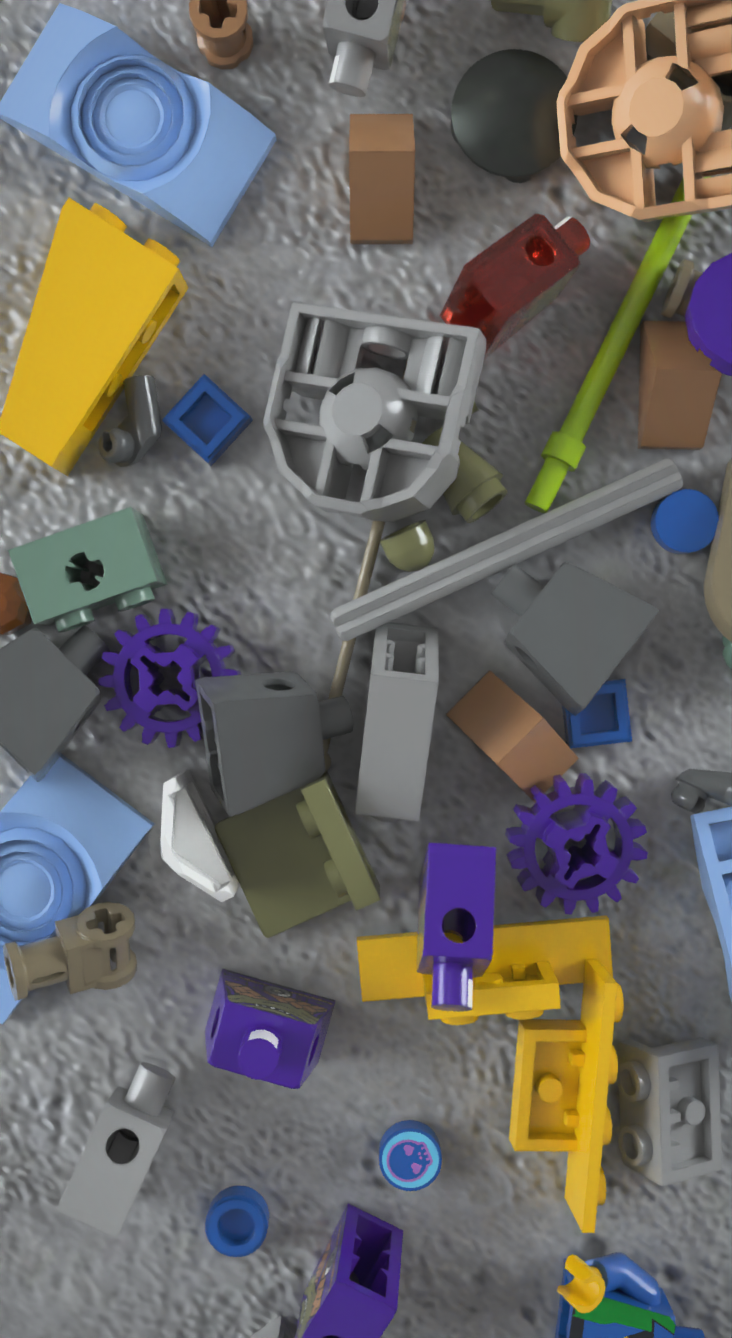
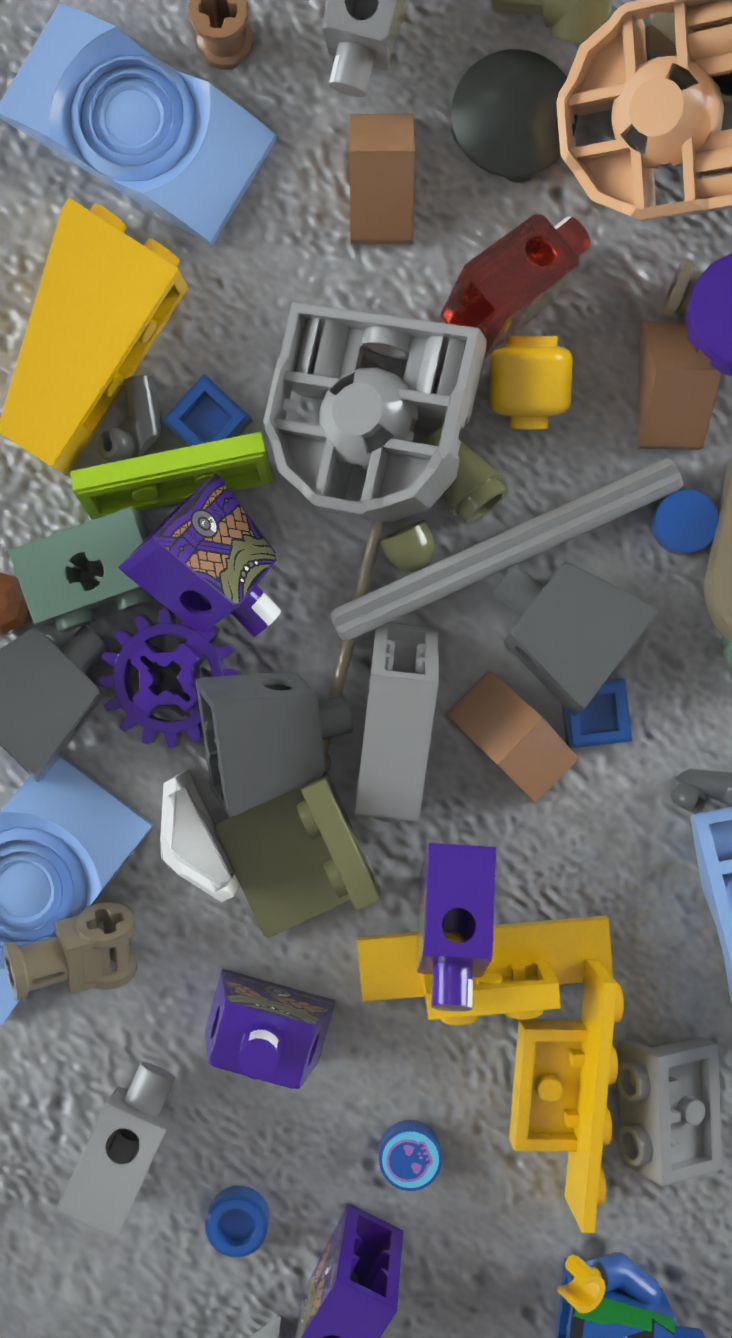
dark purple gear [505,773,648,915] -> none
lime bar [524,176,711,513] -> none
none -> lime tile [70,432,274,520]
none -> torso [118,473,281,637]
none -> yellow head [488,336,573,429]

